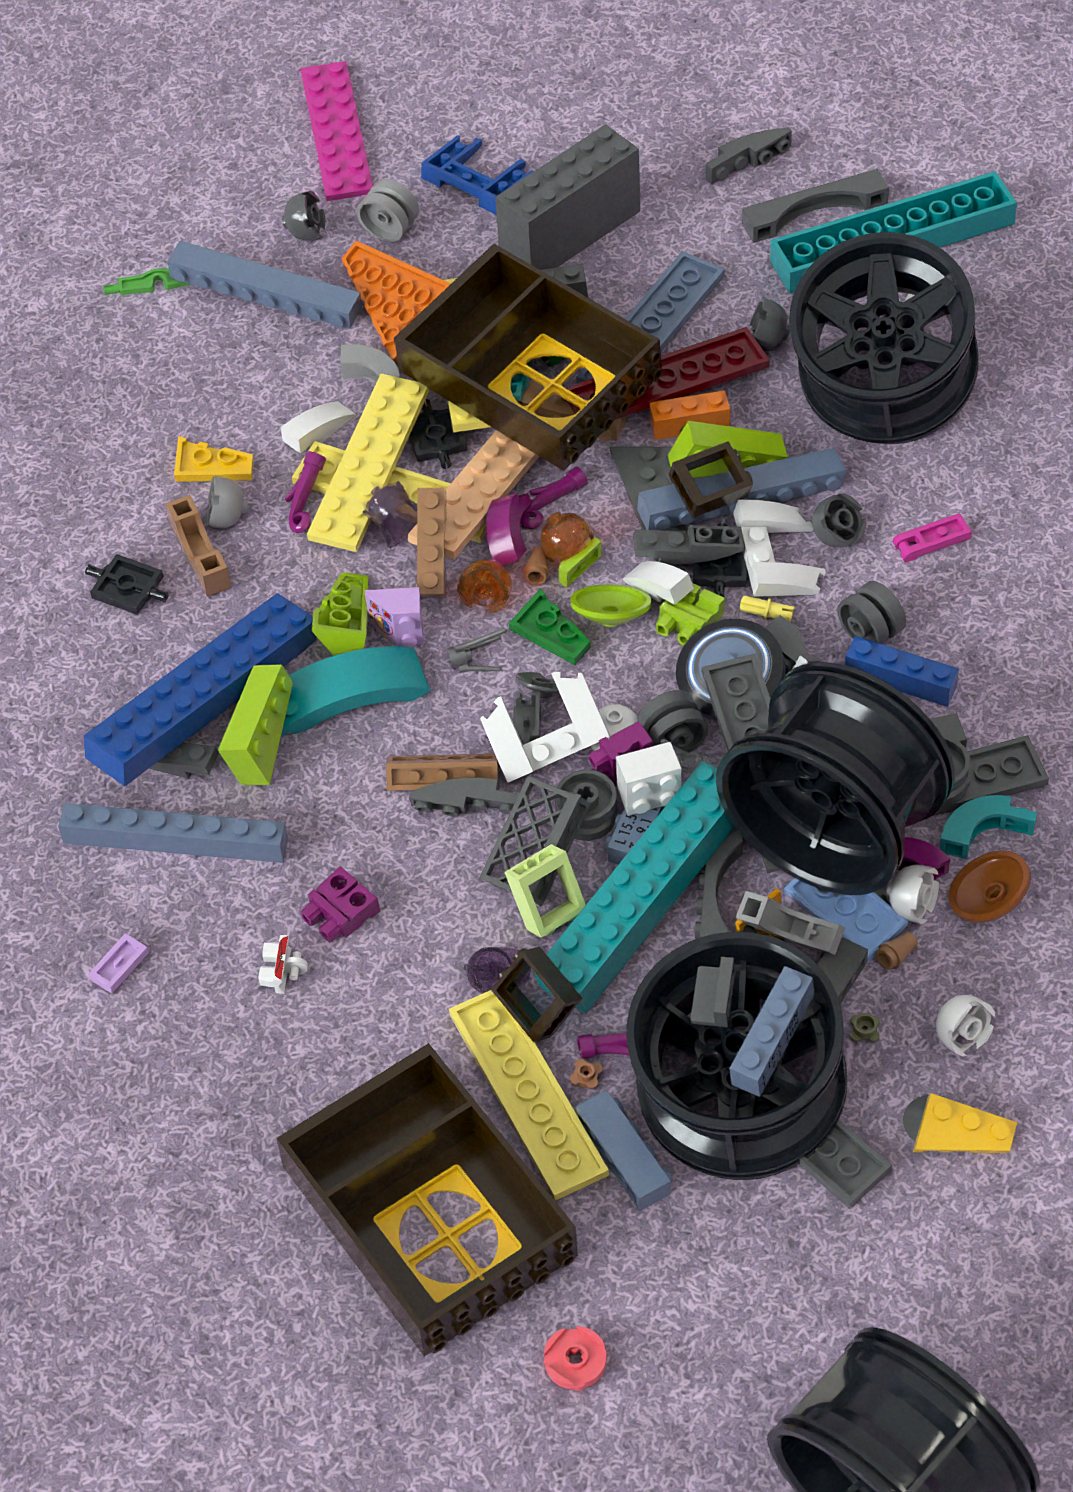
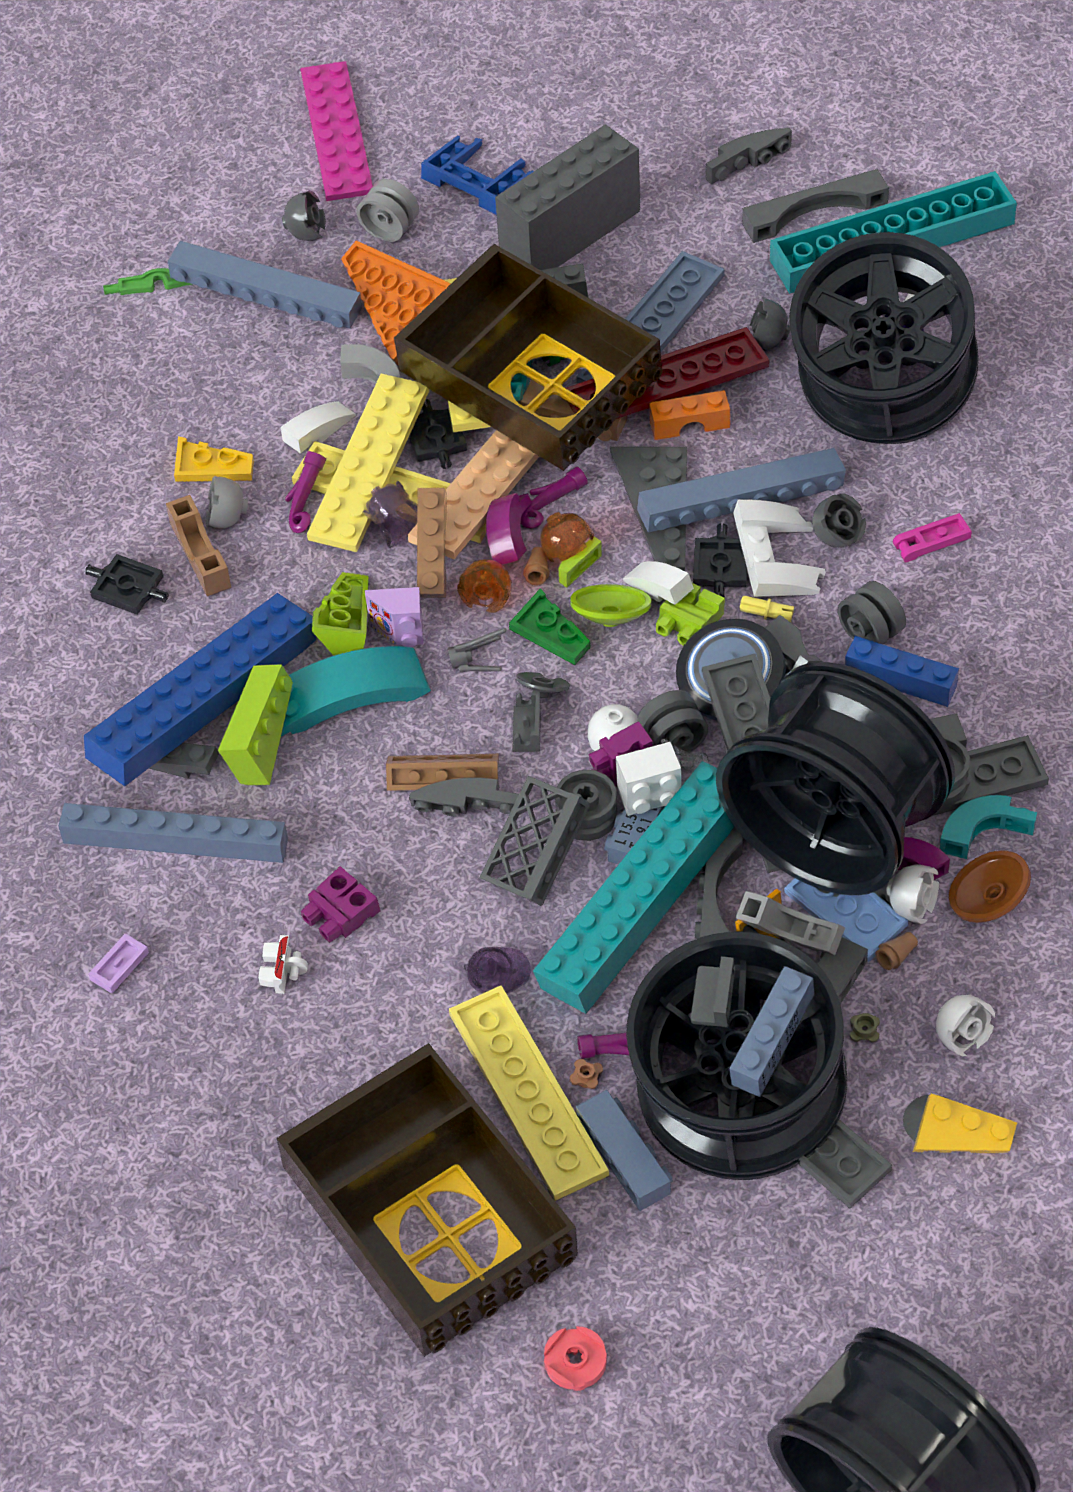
white wedge [480,672,610,783] -> none
dark brown window [491,946,583,1042] -> none
yellowish green window [505,844,586,937] -> none
dark grey slope [633,525,744,565] -> none
lime wedge [668,421,788,478] -> none
dark brown window [668,441,753,518] -> none

